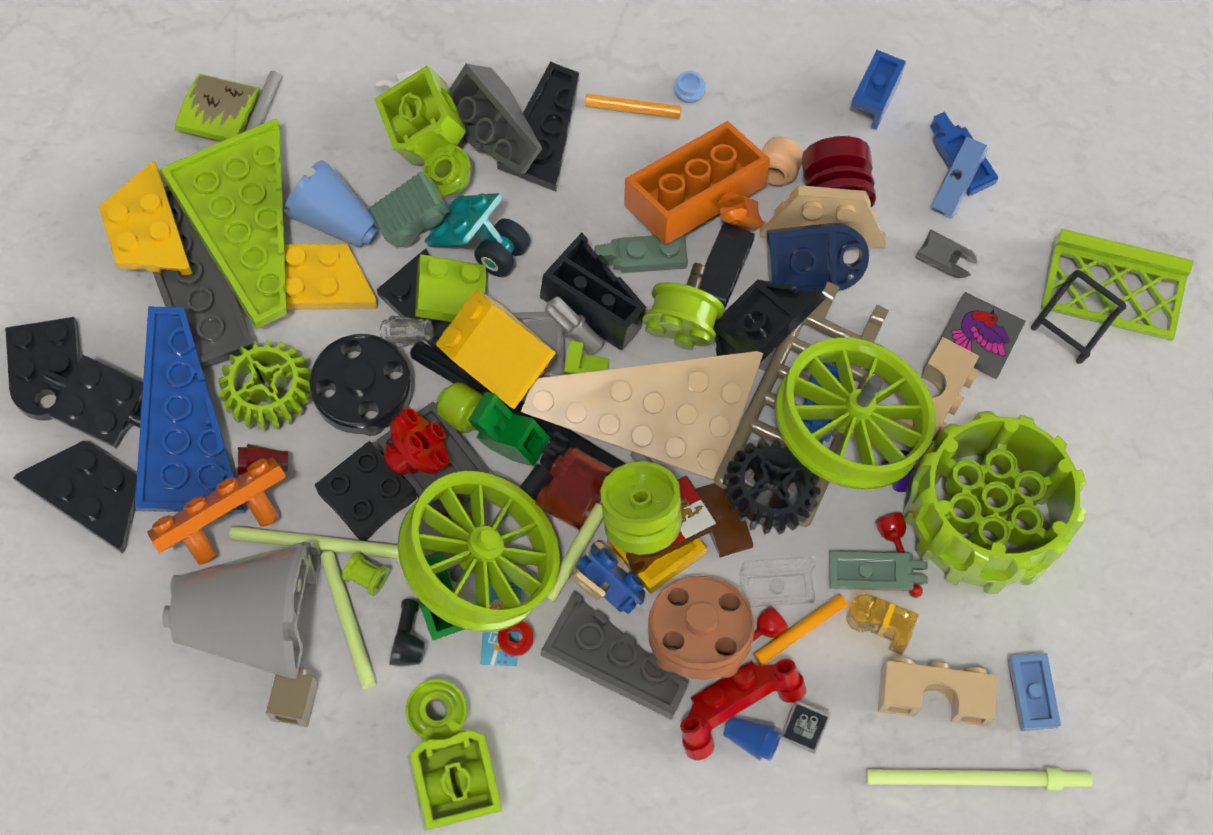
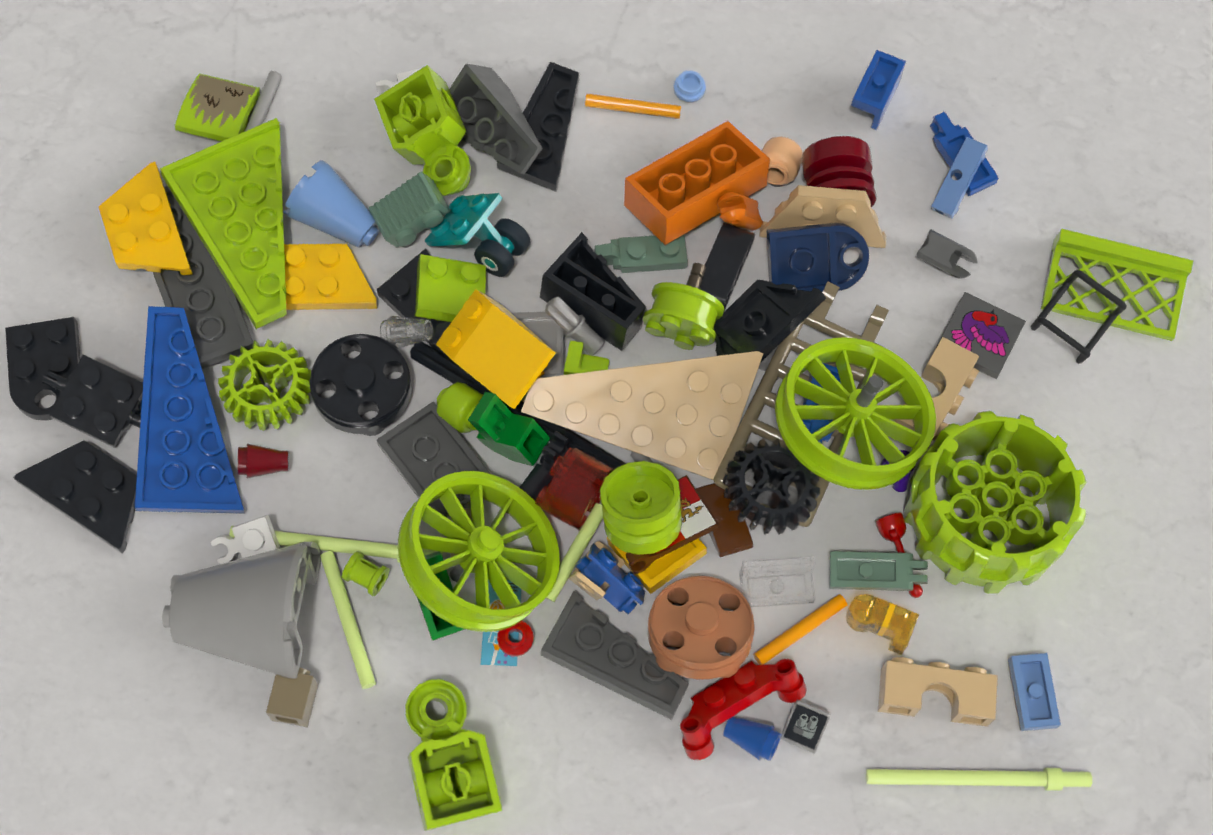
orange plate [147,457,286,565] -> none
black brick [314,441,417,541] -> none
red plate [384,407,449,475] -> none
black bar [389,599,425,667] -> none
red hinge [723,606,788,656] -> none
none -> white plate [210,515,280,564]

